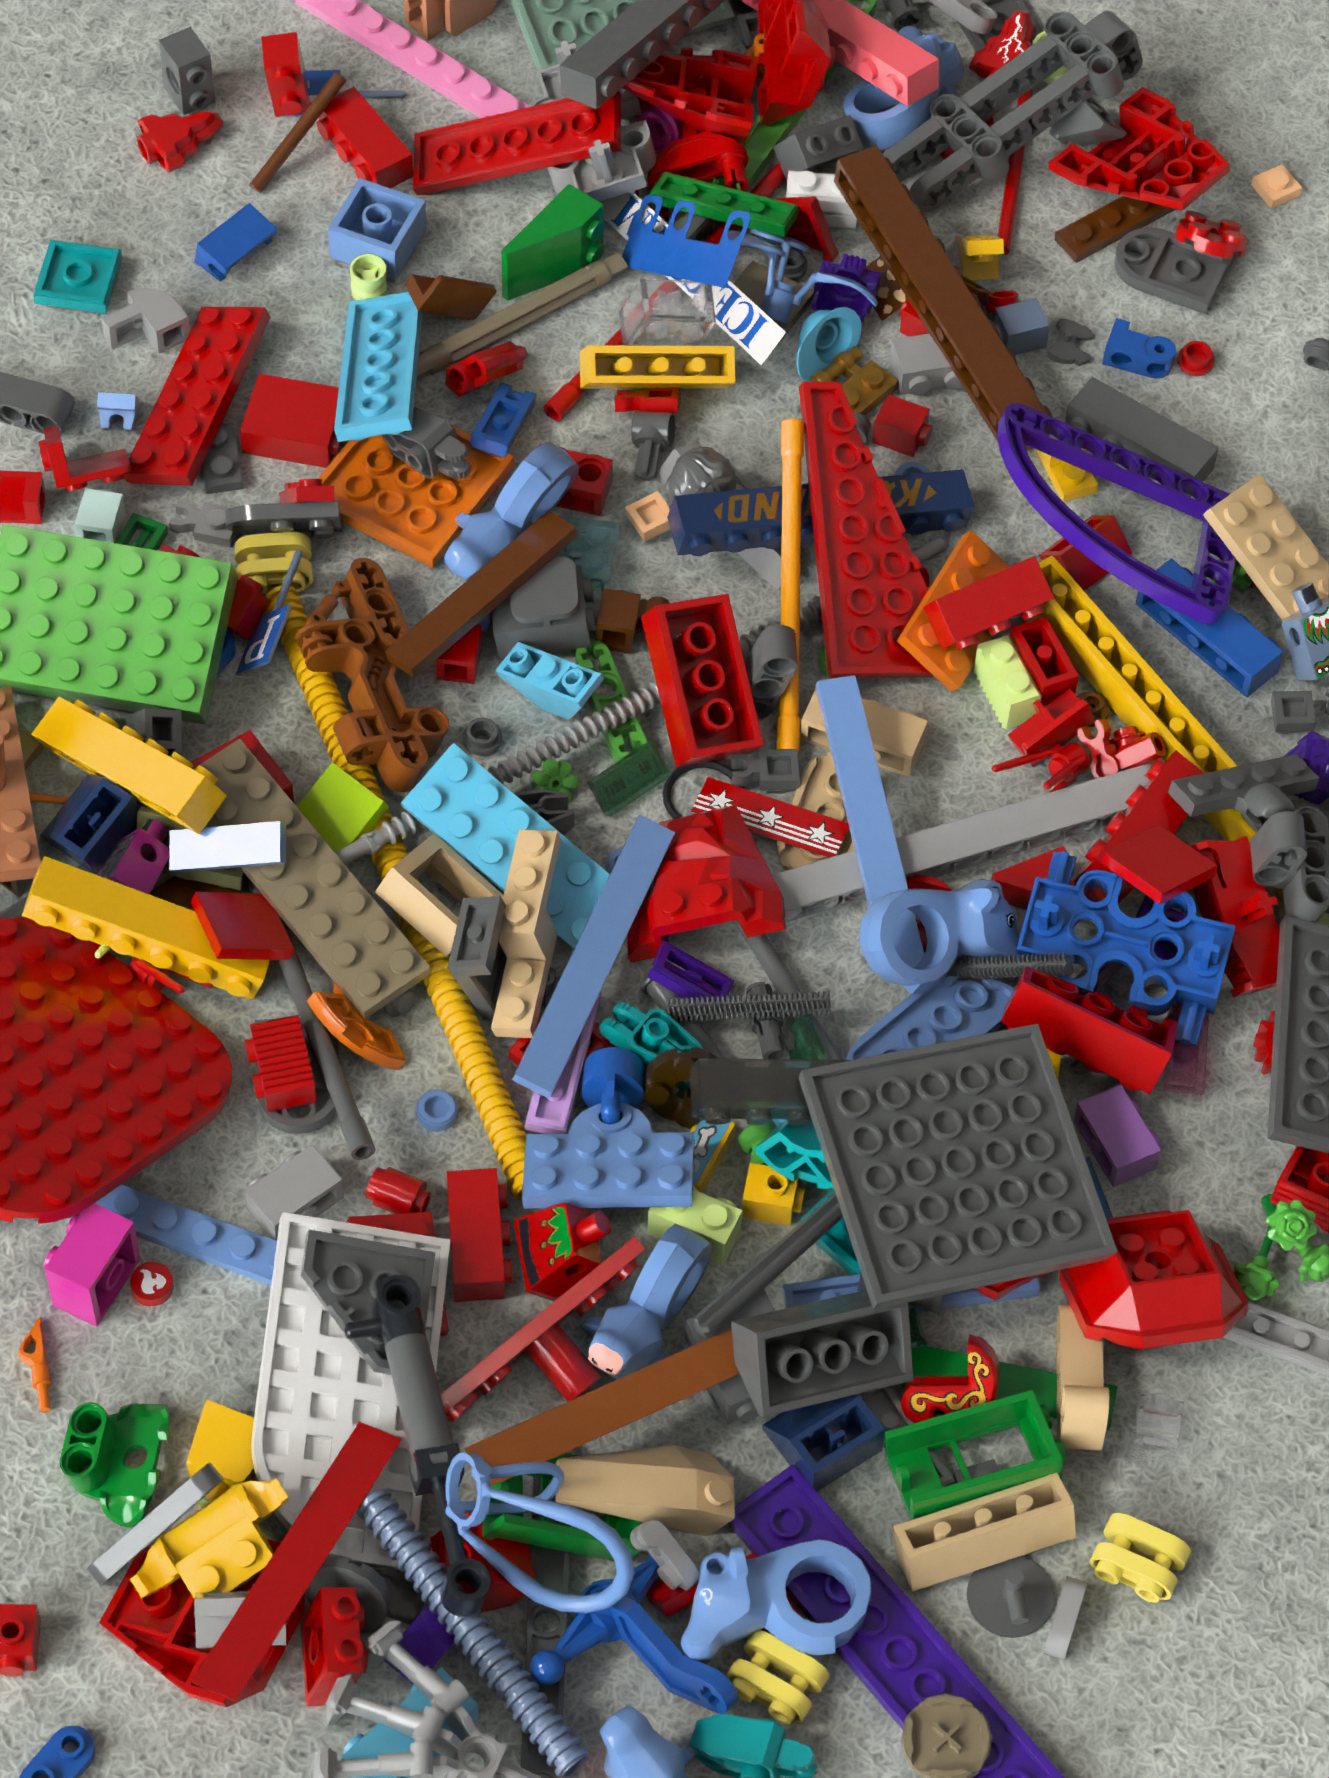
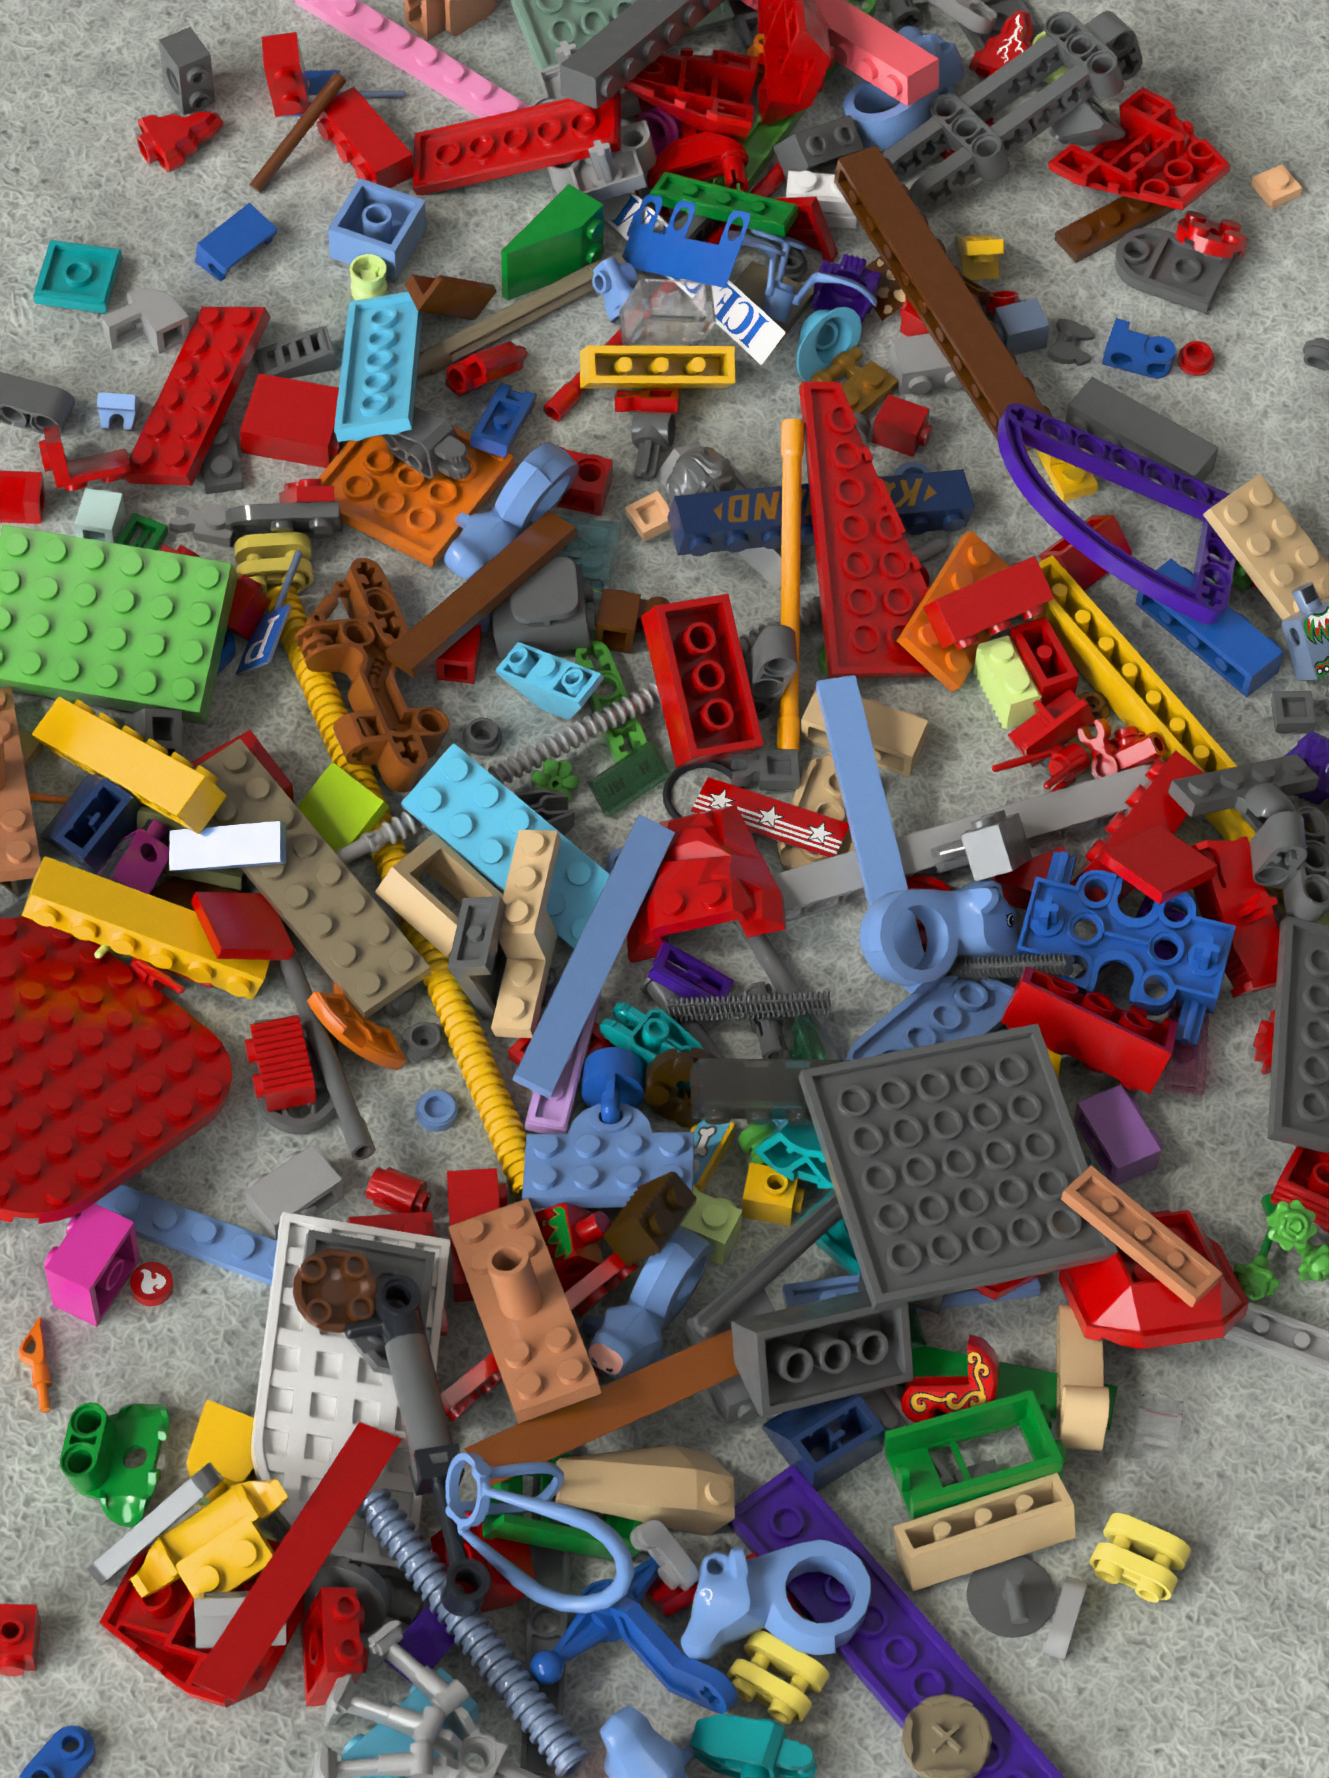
red piece [997,88,1033,255] -> none
none -> dark grey slope [255,326,335,379]
none -> reddish brown dish [293,1248,378,1333]
none -> dark grey plate [402,1022,447,1063]
none -> nougat plate [448,1198,602,1423]
none -> medium blue plate [592,257,641,323]
none -> dark brown brick [604,1171,697,1266]
none -> brick [930,809,1033,881]
none -> nougat plate [1061,1165,1223,1308]

